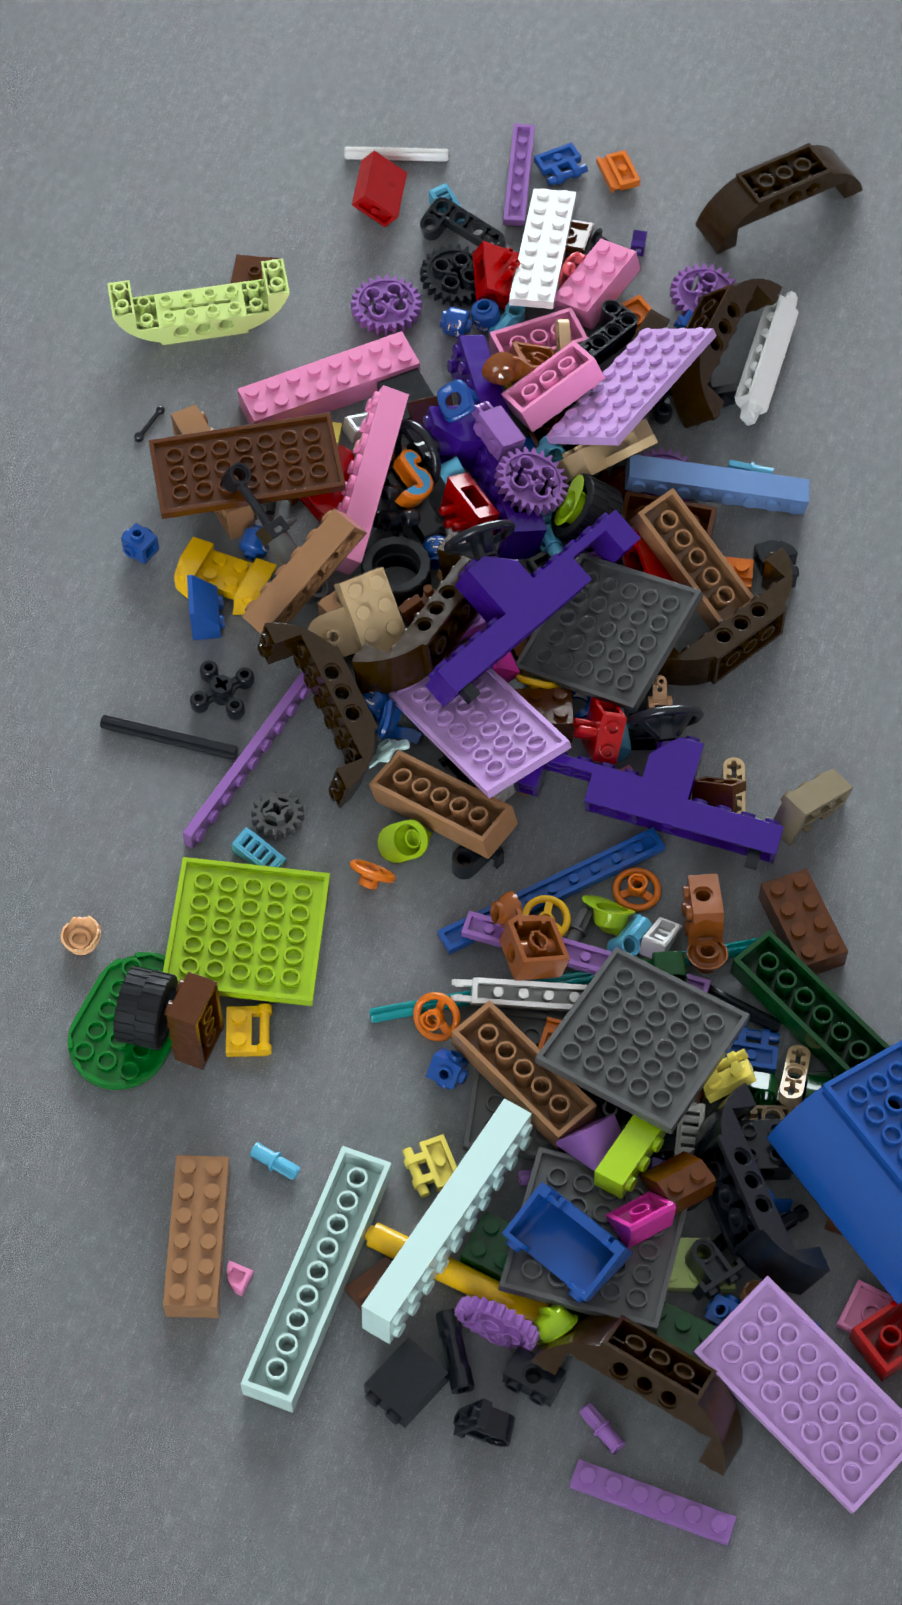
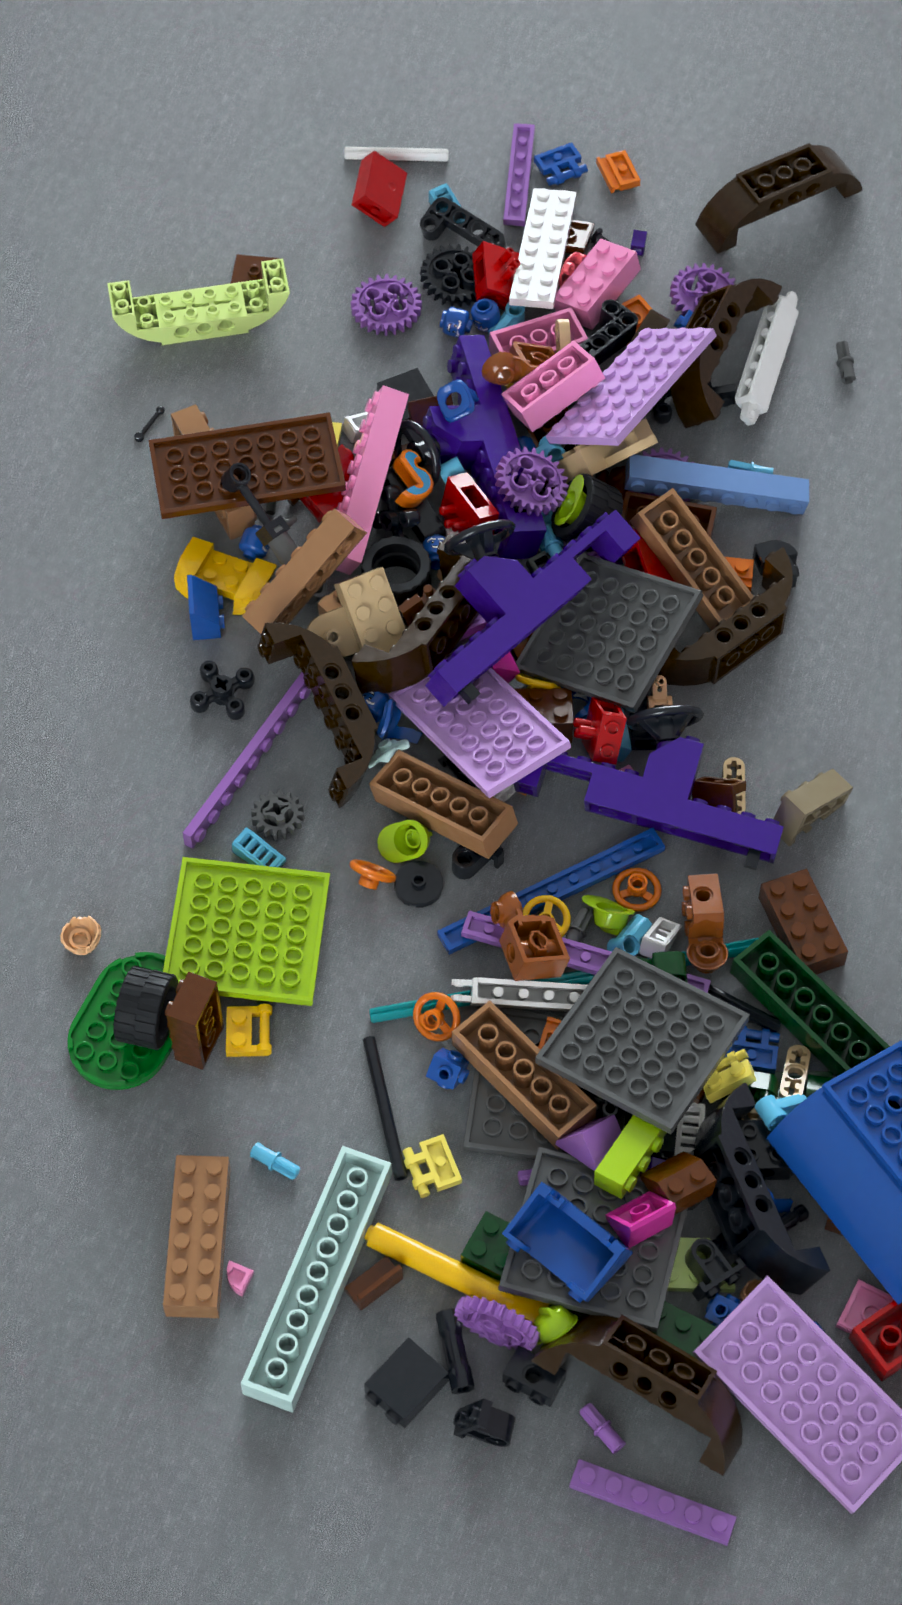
black axle [100,715,238,760] -> none
blue brick [121,523,159,565] -> none
bright pink brick [238,331,420,424] -> none
light aqua brick [362,1099,533,1344] -> none
medium lavender brick [472,401,526,461] -> none
none -> black piece [363,1036,407,1181]
none -> black plate [394,861,443,908]
none -> medium azure piece [755,1094,807,1130]
none -> dark grey axle [836,341,856,384]

